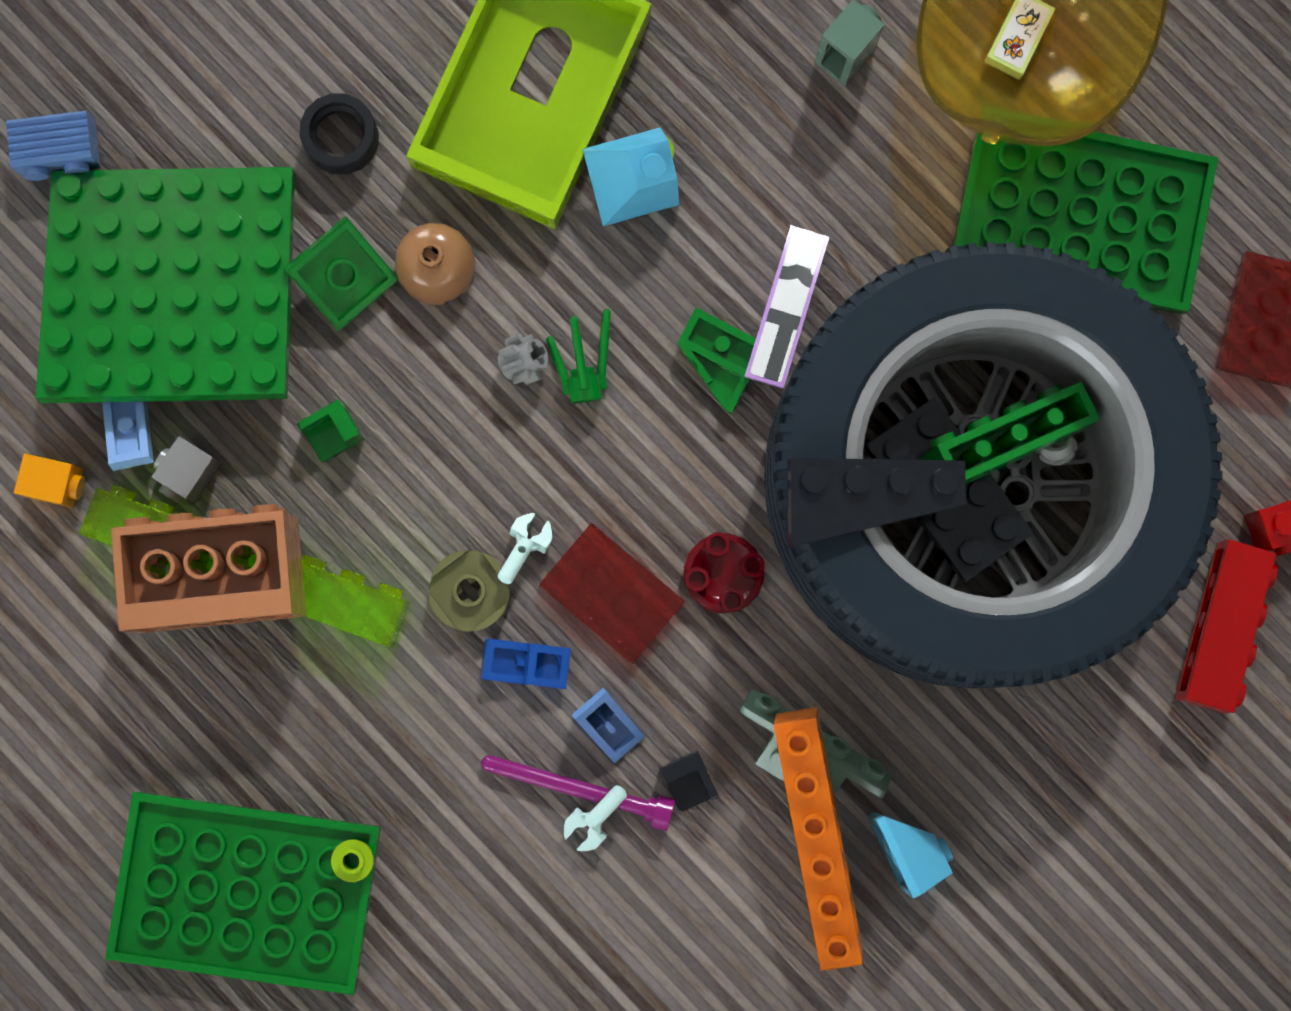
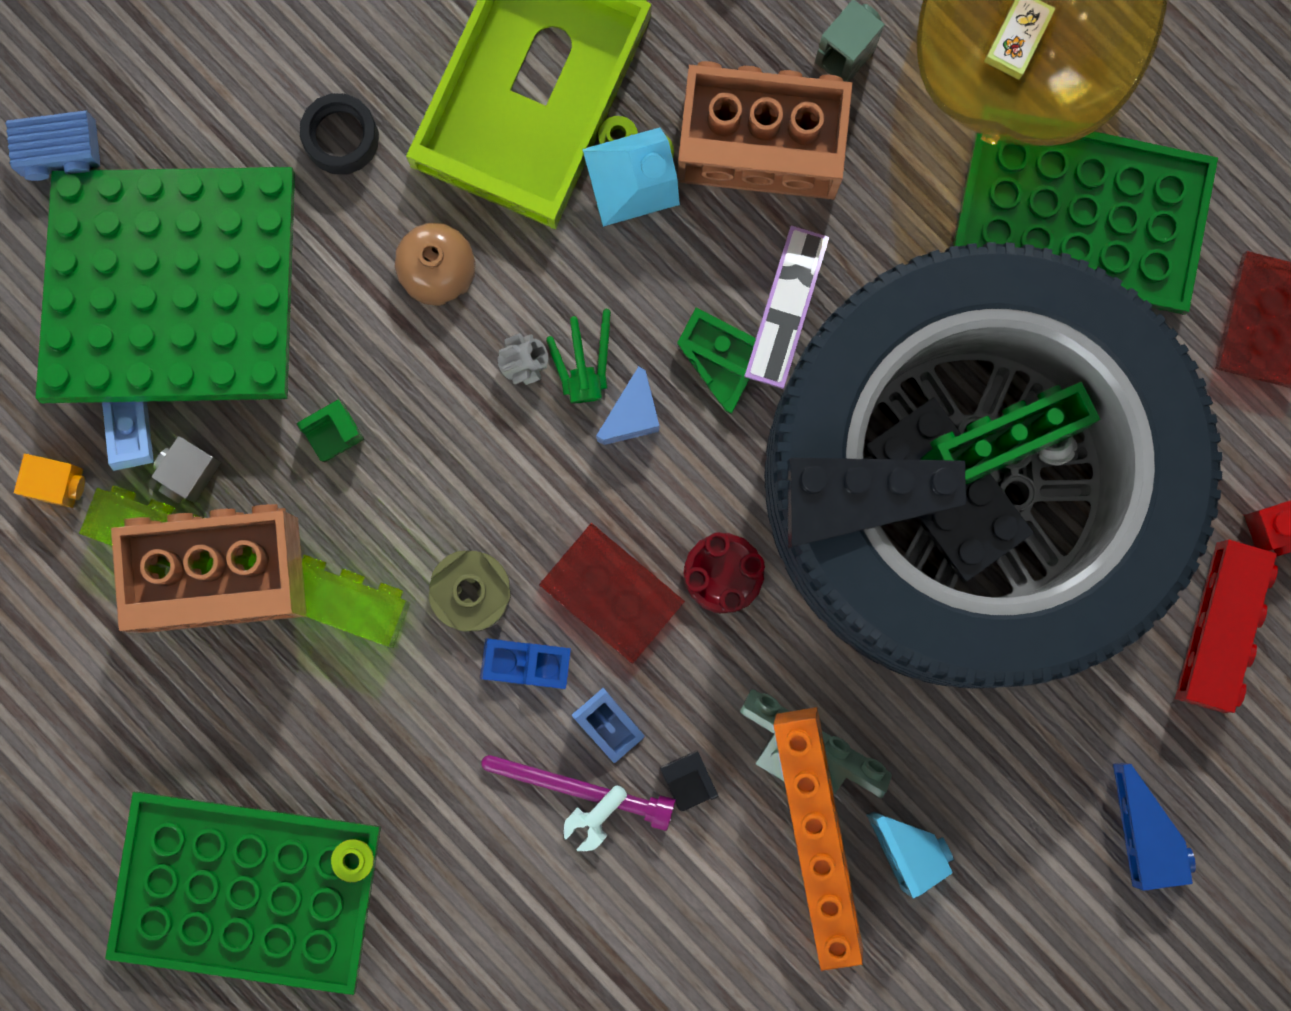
green tile [284,216,398,332] -> none
light aqua bar [498,513,552,584] -> none
none -> medium blue slope [596,366,660,445]
none -> lime plate [598,116,638,144]
none -> nougat brick [677,61,853,200]
none -> blue slope [1113,763,1196,891]

